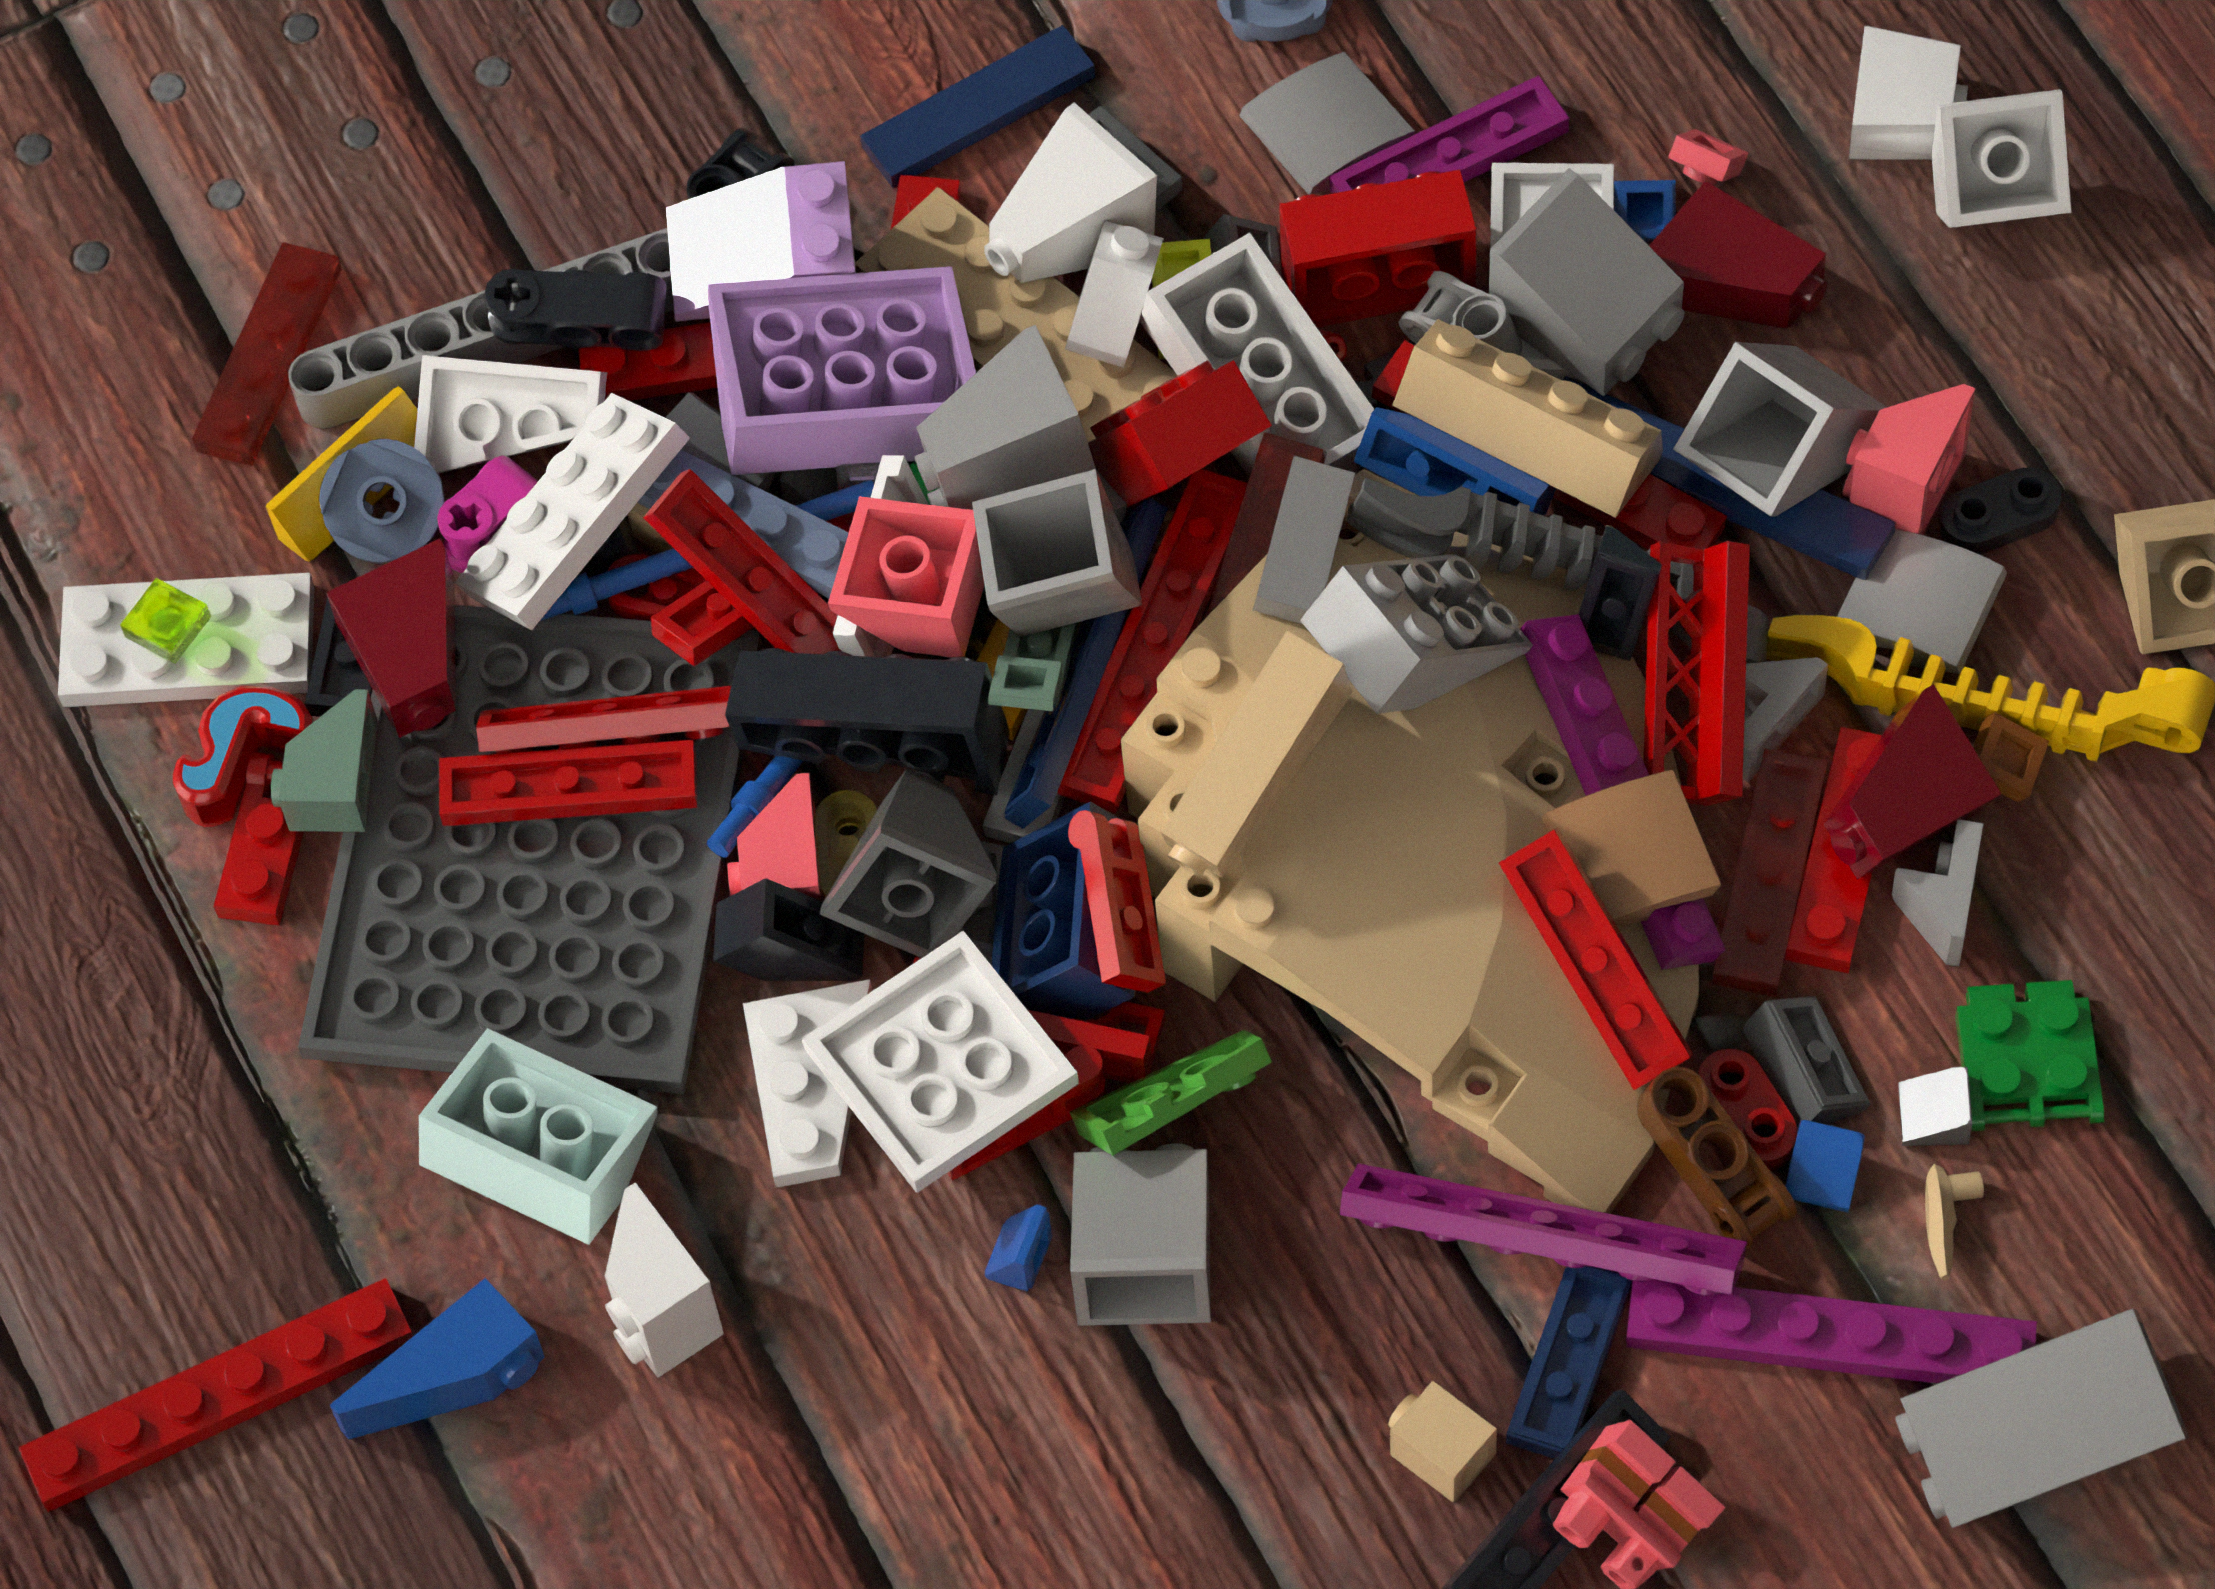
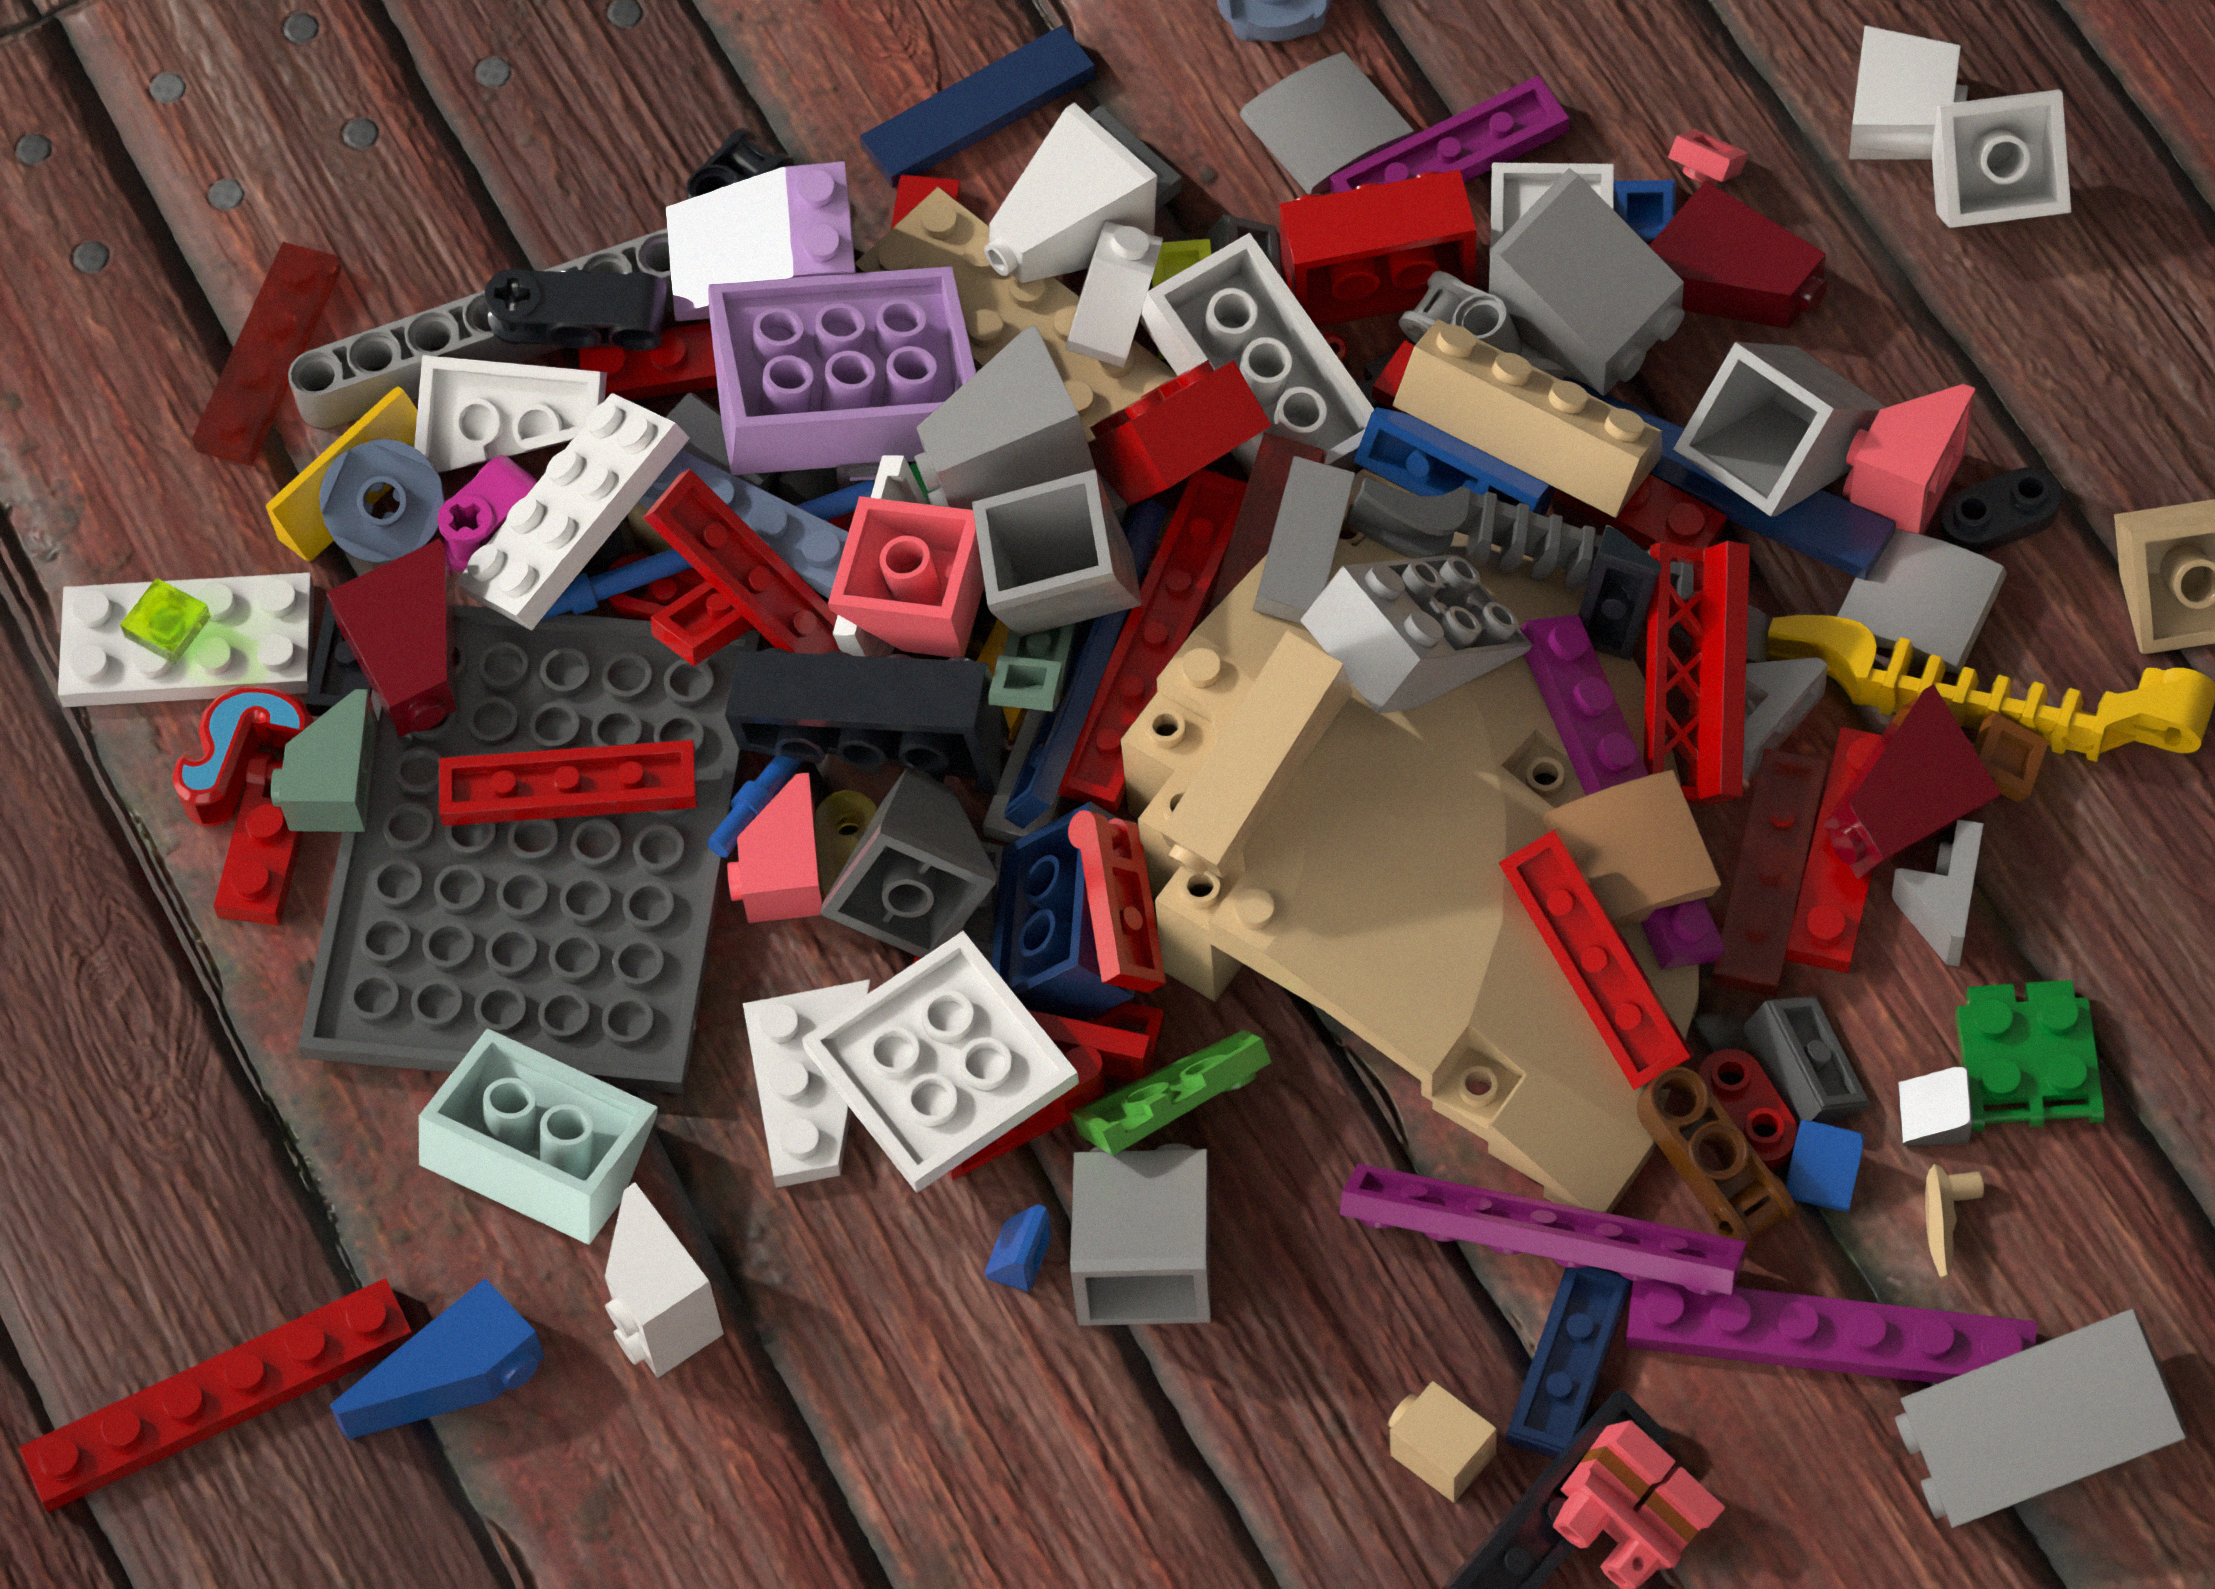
plate [476,686,731,754] -> none
black slope [713,878,865,981] -> none

